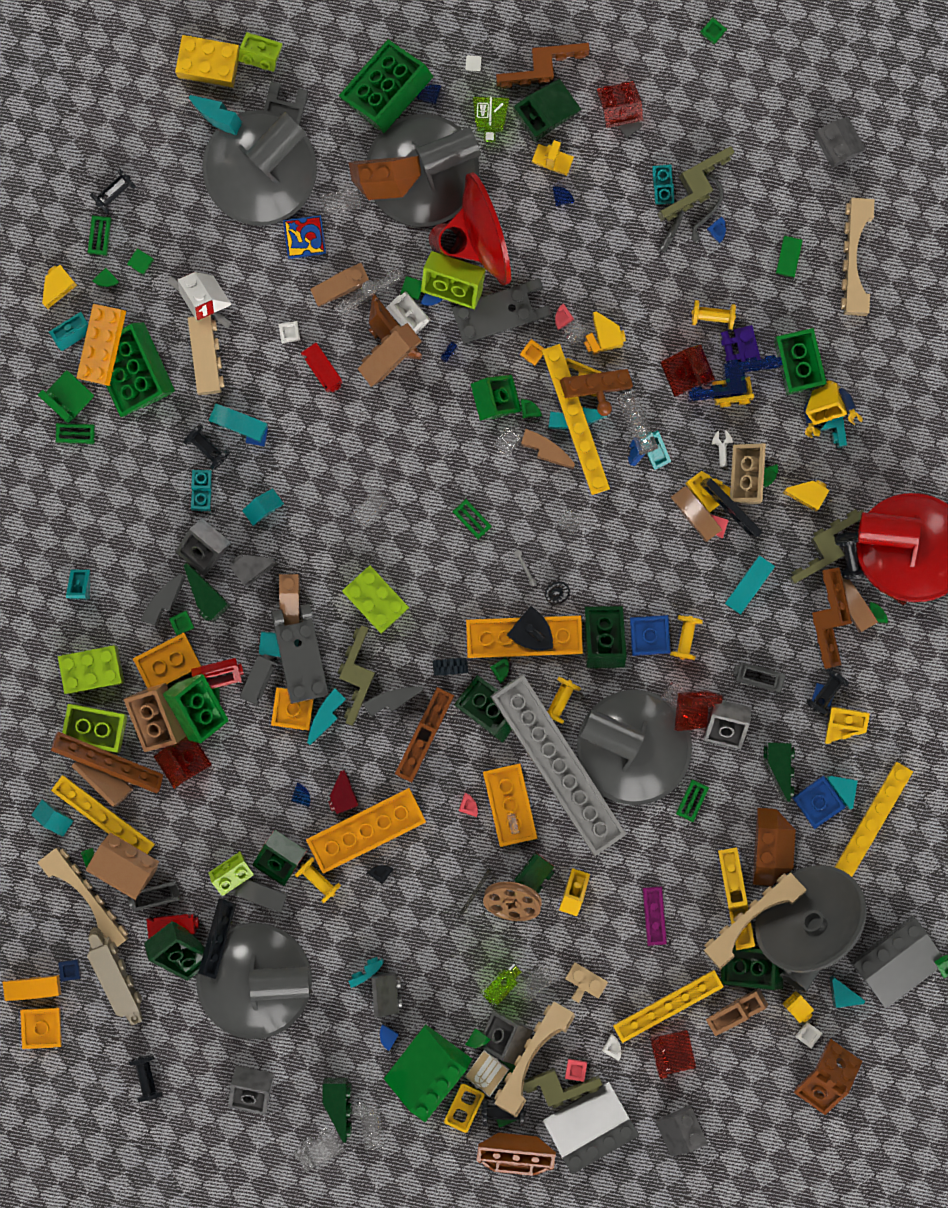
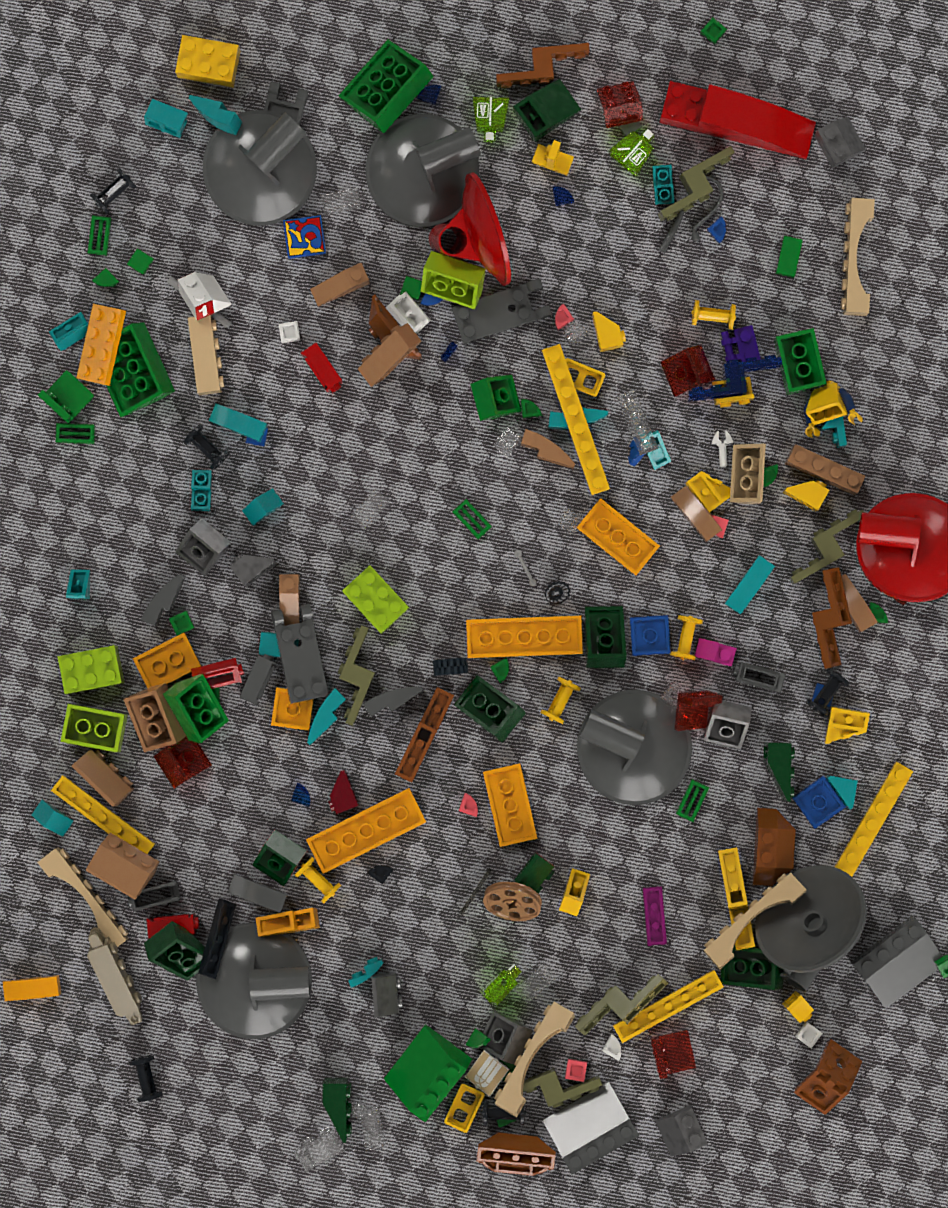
light orange plate [20,1007,62,1049] -> none
yellow slope [42,265,77,309] -> none
dark orange plate [51,732,164,794] -> none
dark blue plate [58,959,81,982] -> none
green tile [81,848,94,868] -> none
dark green slope [183,563,231,621] -> none
lime bracket [208,852,254,896] -> none
flat silver slope [228,1066,274,1115] -> none
lime bracket [239,32,283,72] -> none
clear plate [336,268,405,318] -> none
dark orange wedge [349,155,422,200] -> none
blue tile [380,1024,399,1051] -> none
white sticker [465,55,481,71] -> none
light grey plate [490,675,627,856] -> none
black shield [507,606,553,650] -> none
clear tile [507,812,519,834] -> none
light orange plate [520,339,544,366] -> none
dark orange plate [560,369,633,416] -> none
tan plate [565,962,608,1003] -> none
light orange plate [583,333,601,355] -> none
black tile [700,478,763,537] -> none
medium nougat slope [706,988,768,1036] -> none
teal slope [830,976,865,1008] -> none
black hose [835,532,864,580] -> none
none -> teal hinge [144,99,188,138]
none -> light orange slope [256,908,320,937]
none -> olive bracket [575,974,668,1035]
none -> light orange plate [576,498,660,576]
none -> clear neon green torso [609,129,654,177]
none -> red slope [659,81,816,159]
none -> dark pink slope [694,638,737,667]
none -> medium nougat brick [785,444,865,495]

